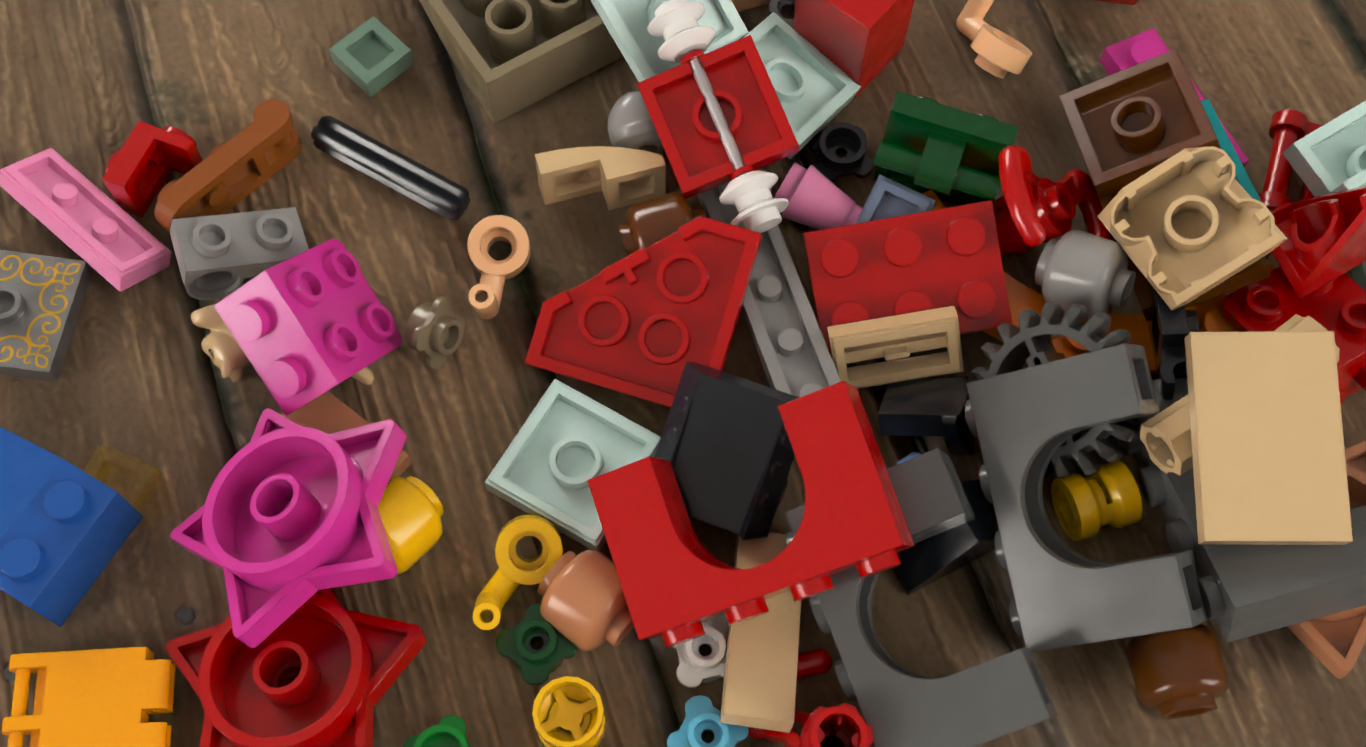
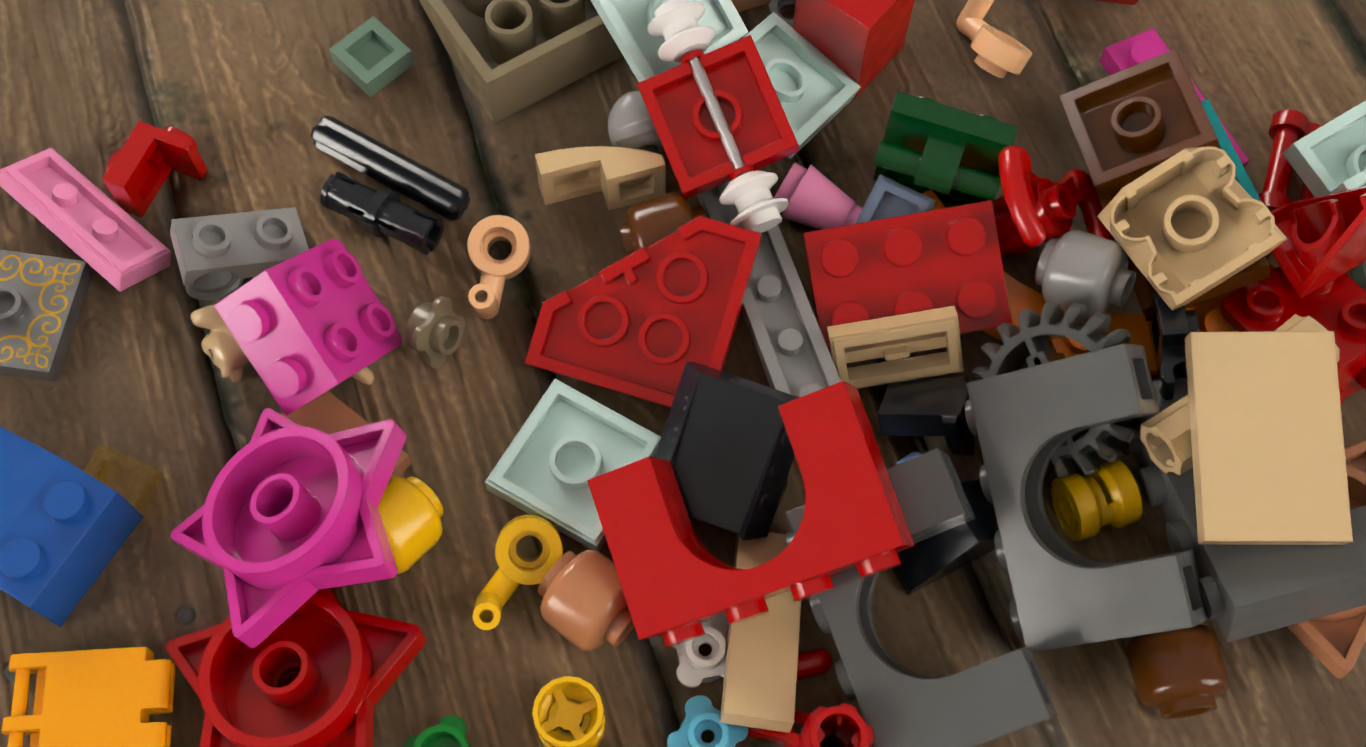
dark orange plate [154,99,302,233] -> none
dark green plate [496,603,578,685] -> none
black plate [808,123,874,183] -> none
none -> black pin [320,172,444,255]

